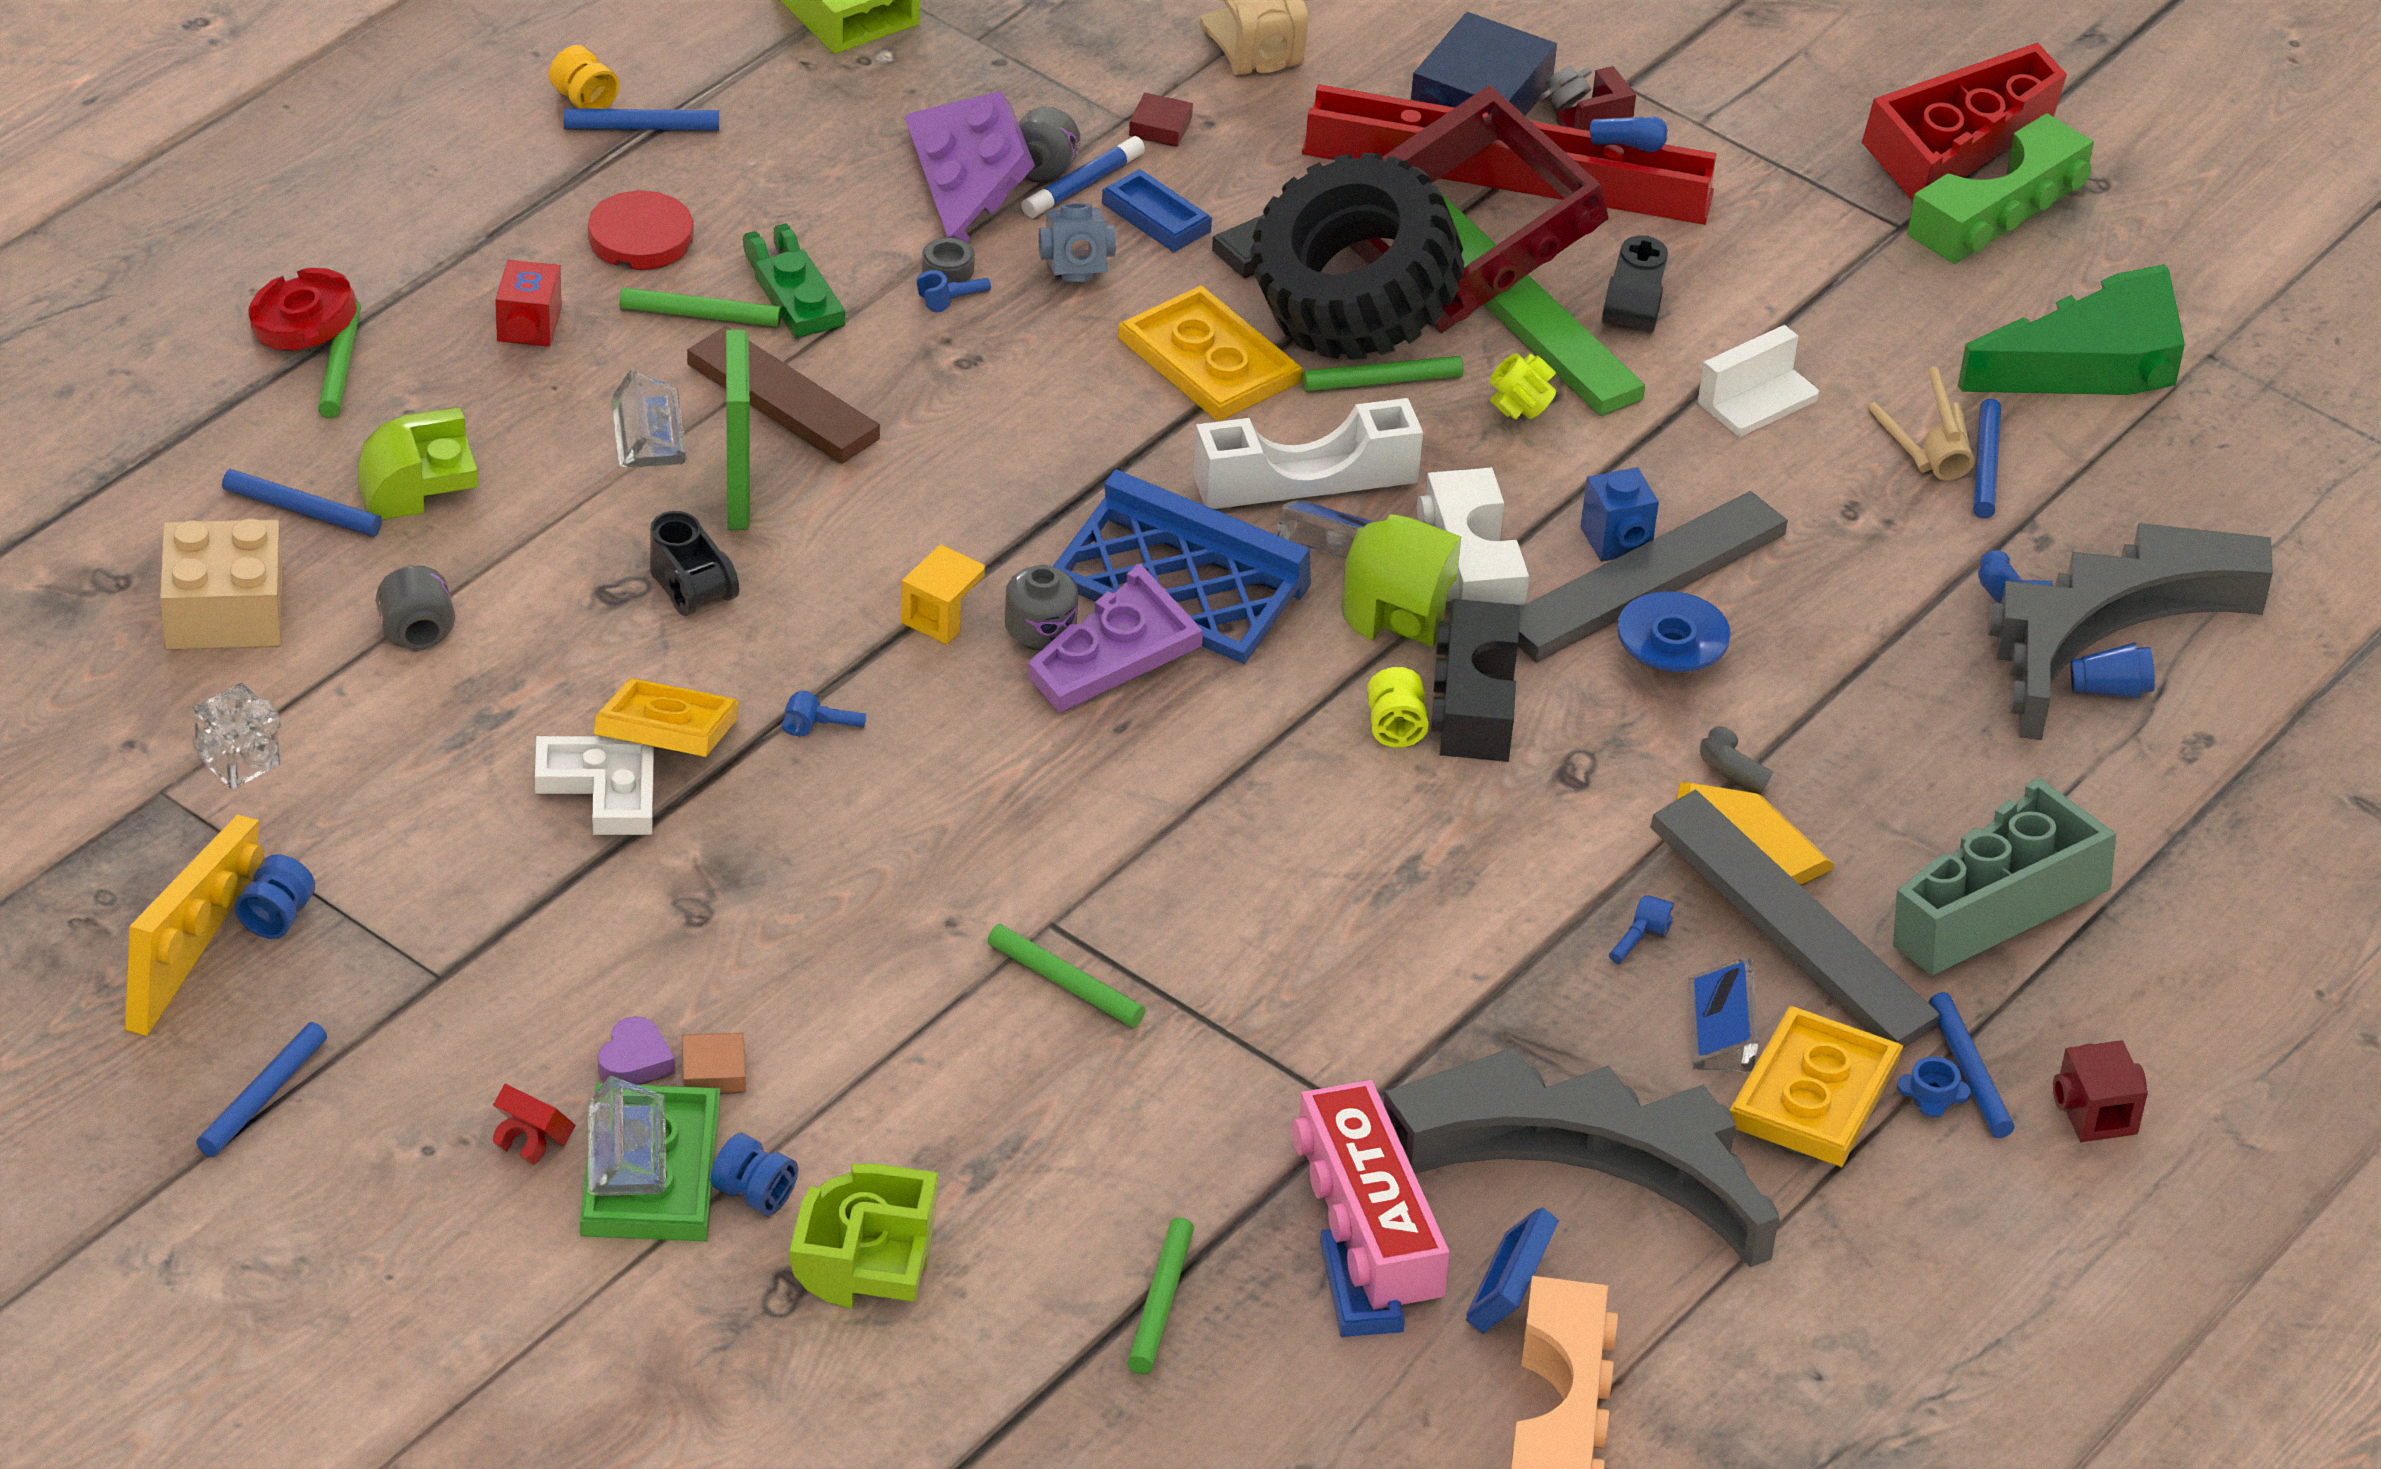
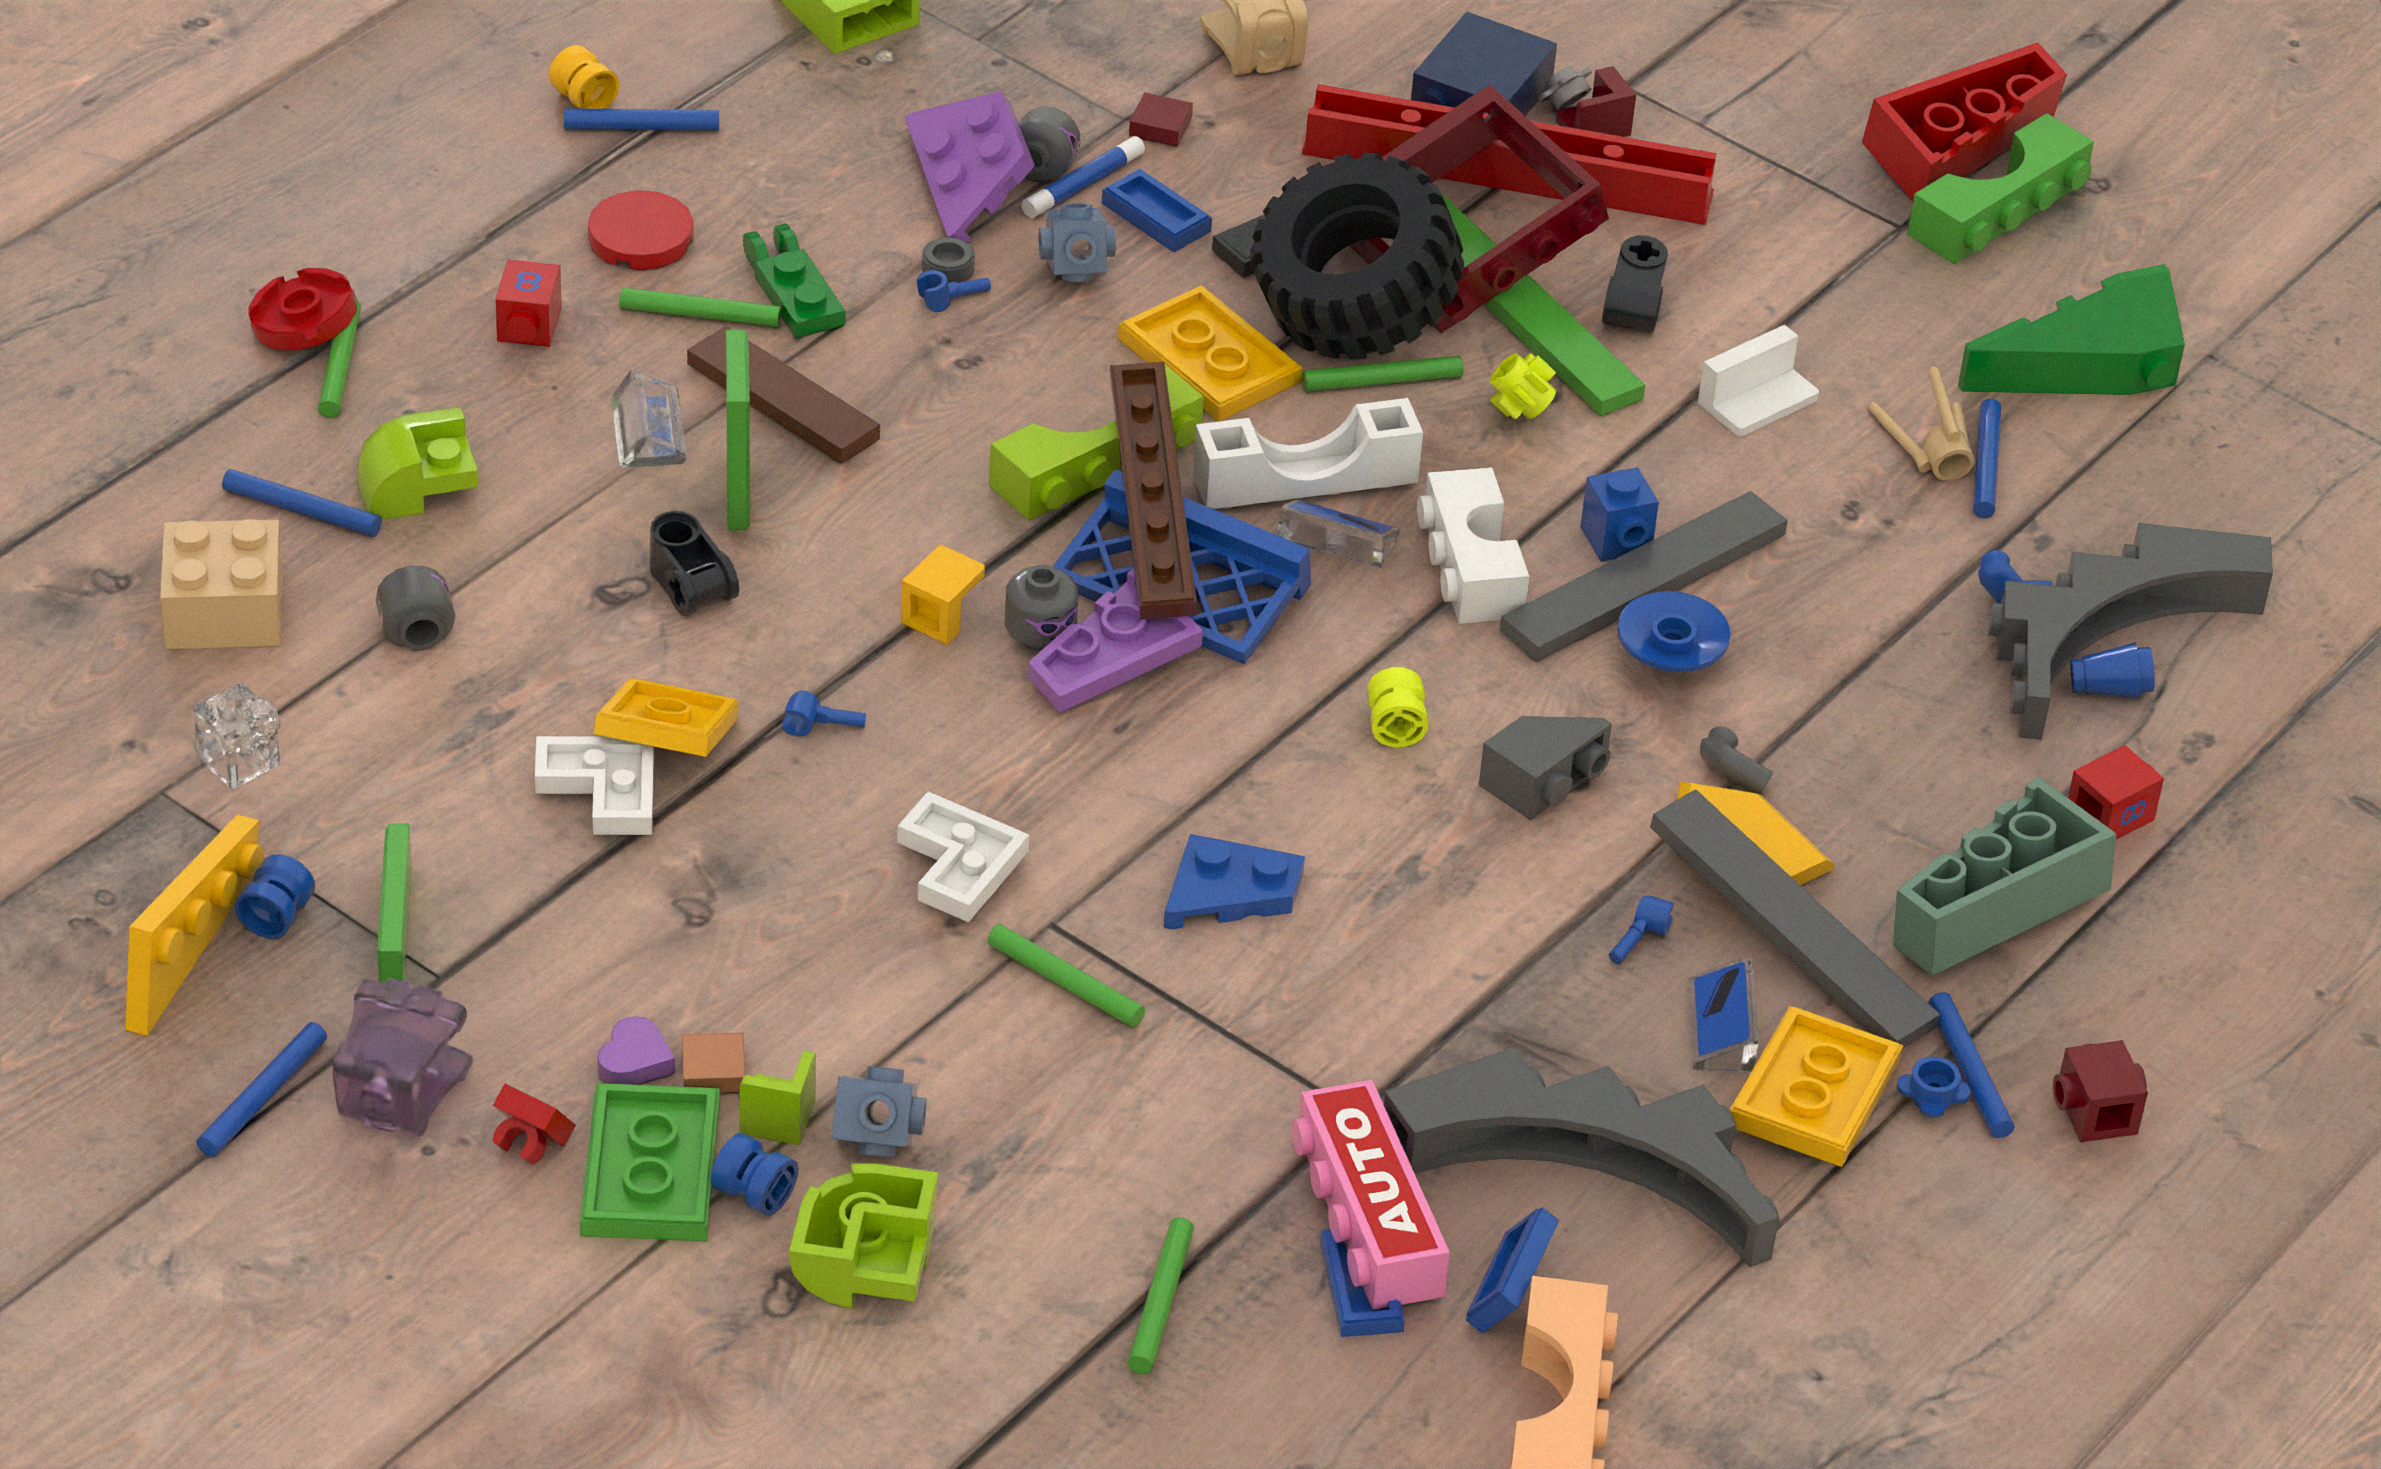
clear slope [588,1075,666,1196] -> none
lime brick [1341,514,1462,647] -> none
black arch [1431,599,1520,762] -> none
blue arm [1590,116,1668,153] -> none
none -> clear purple piece [332,978,473,1137]
none -> bright green tile [377,823,412,994]
none -> lime panel [740,1051,816,1145]
none -> sand blue brick [831,1066,927,1157]
none -> white plate [897,791,1030,922]
none -> lime arch [989,364,1204,521]
none -> reddish brown tile [1110,362,1197,620]
none -> blue wing [1164,834,1305,929]
none -> dark grey slope [1479,716,1612,820]
none -> red brick [2068,745,2164,840]

